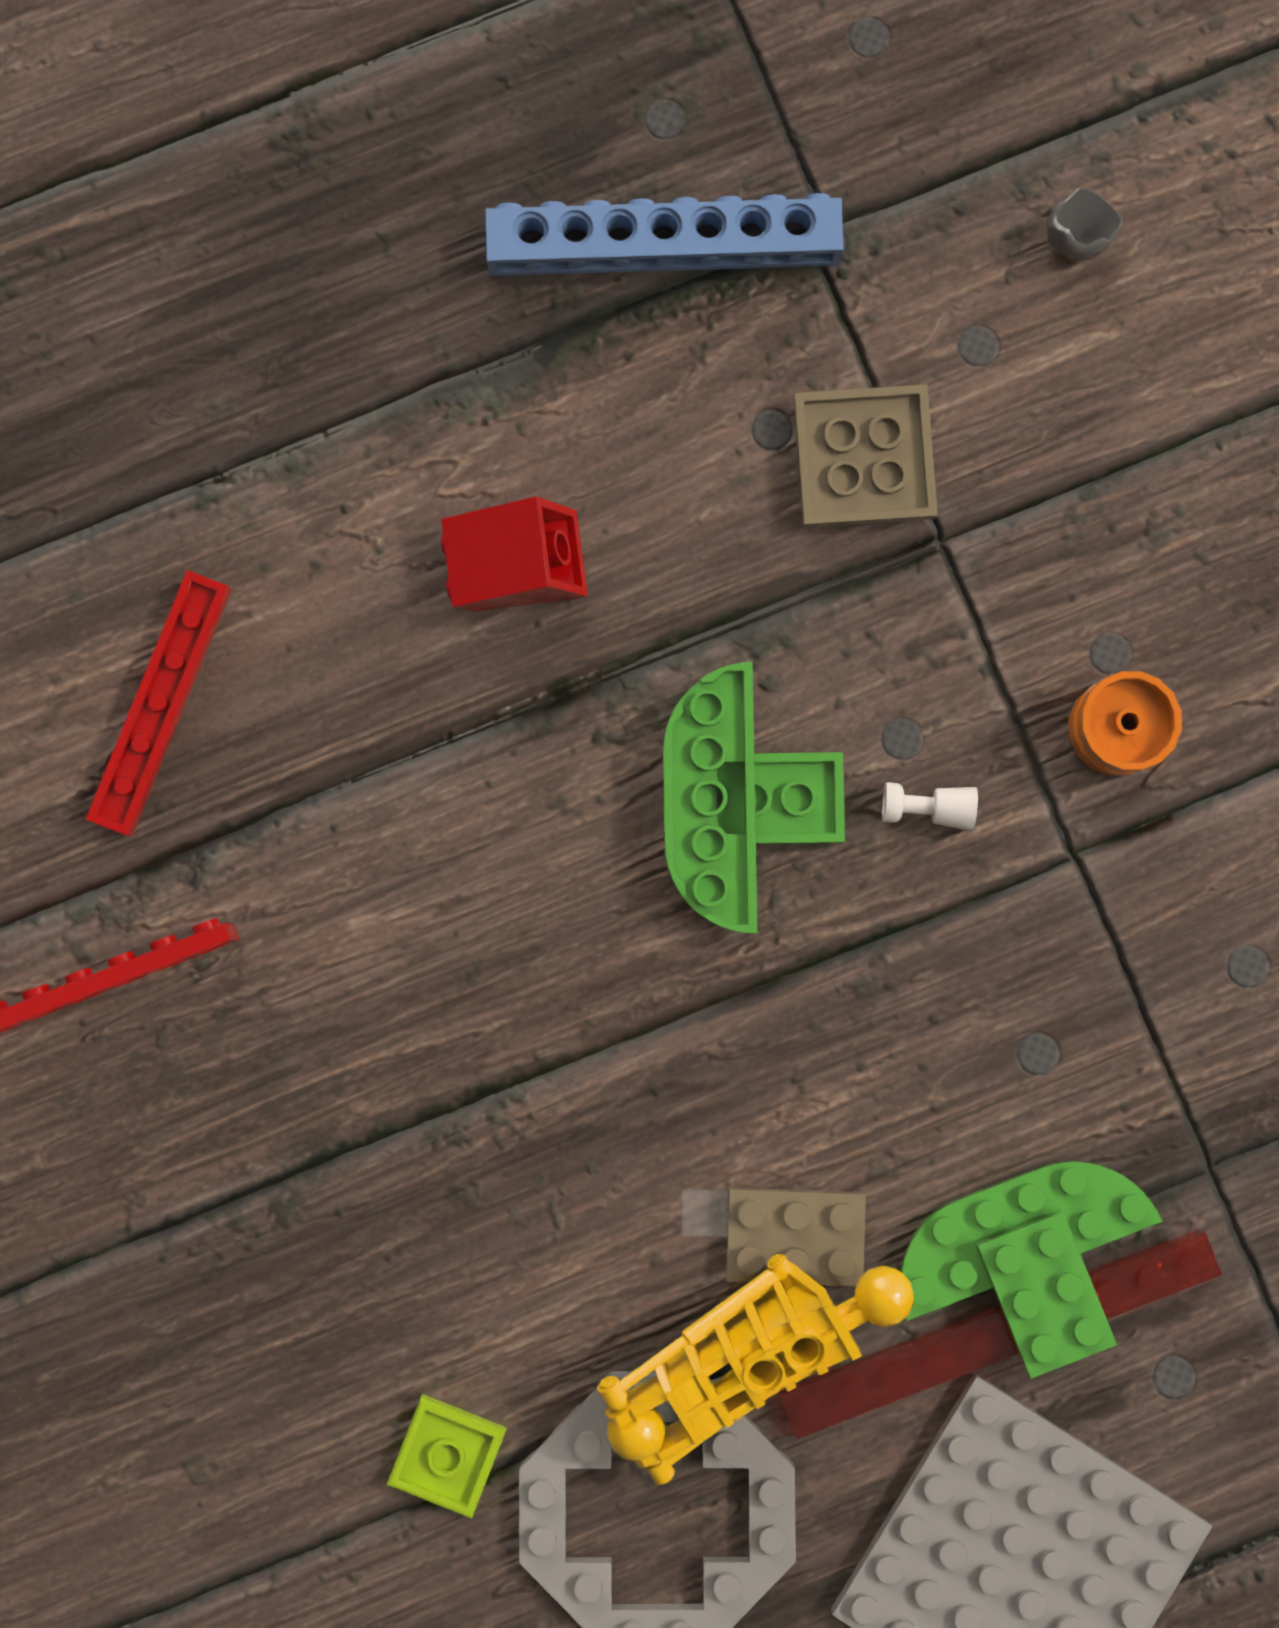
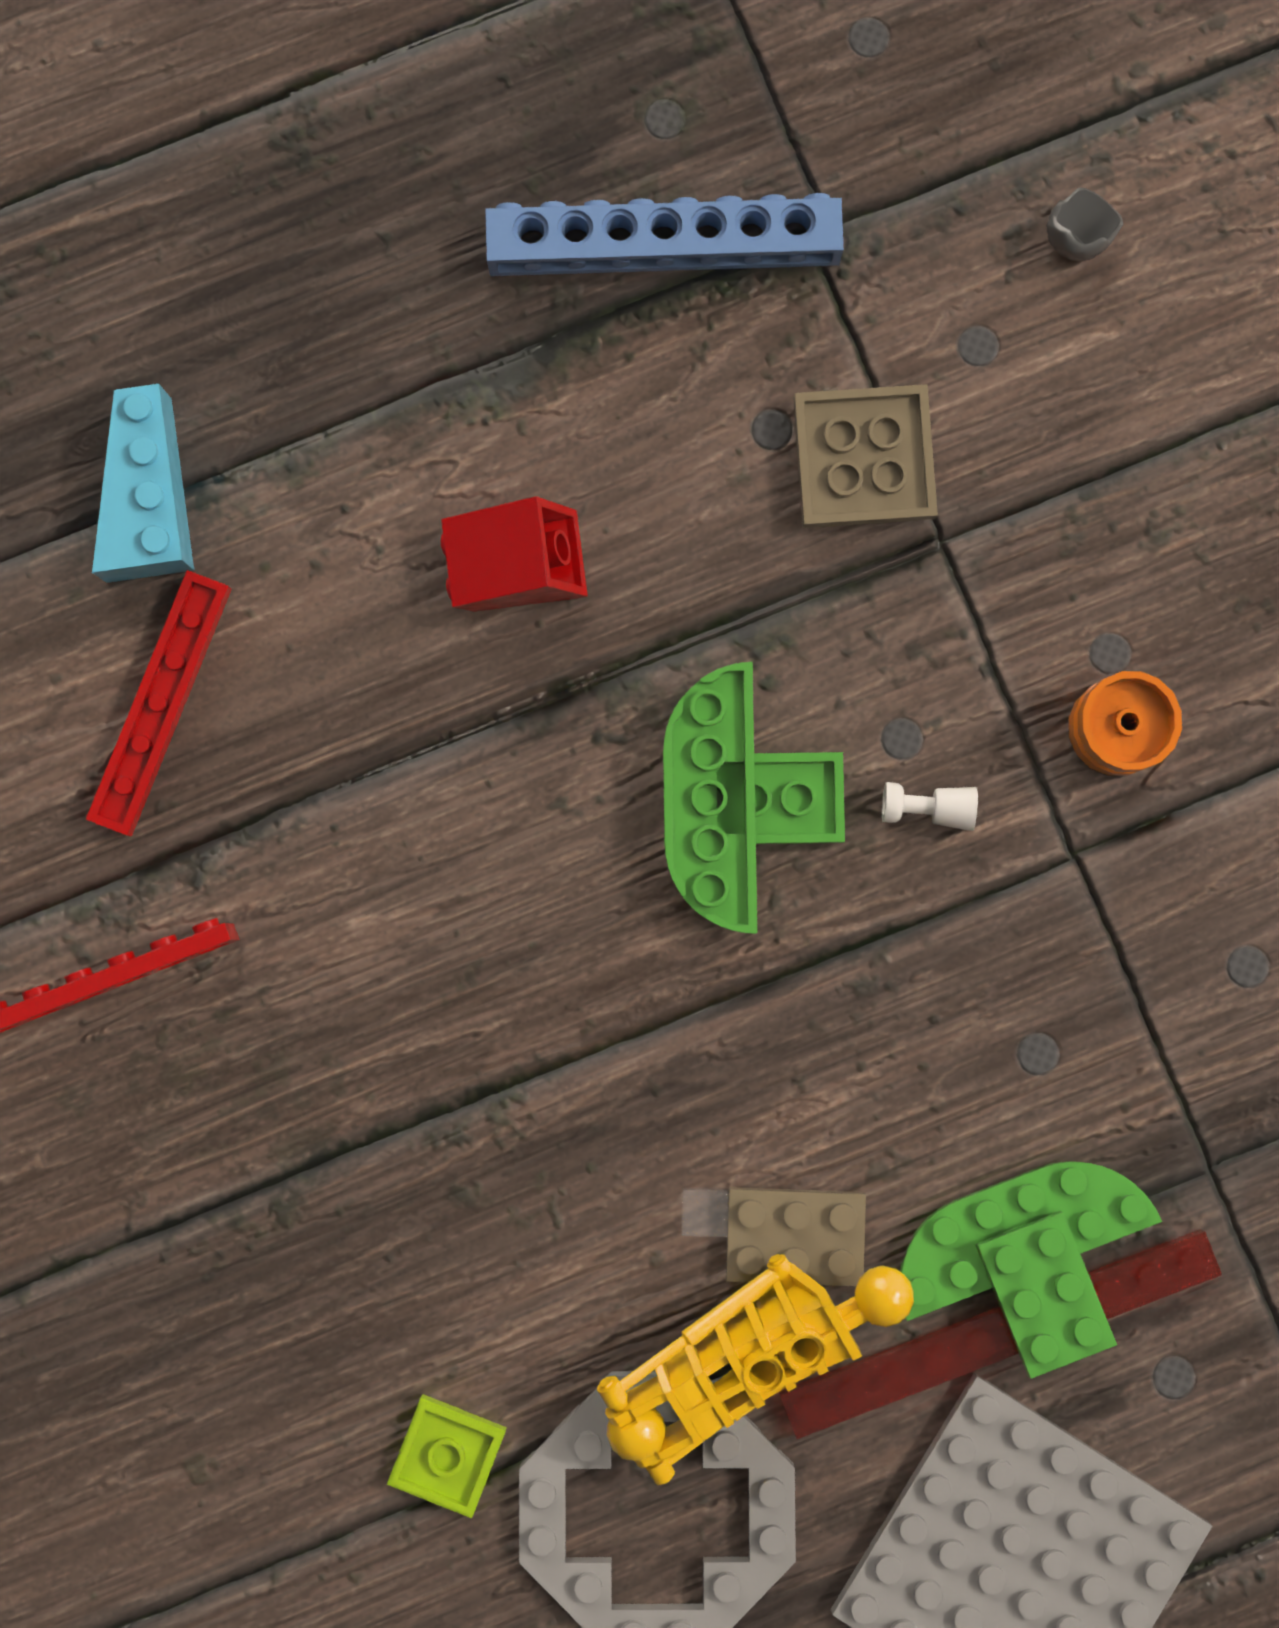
none -> medium azure wedge [92,384,194,583]

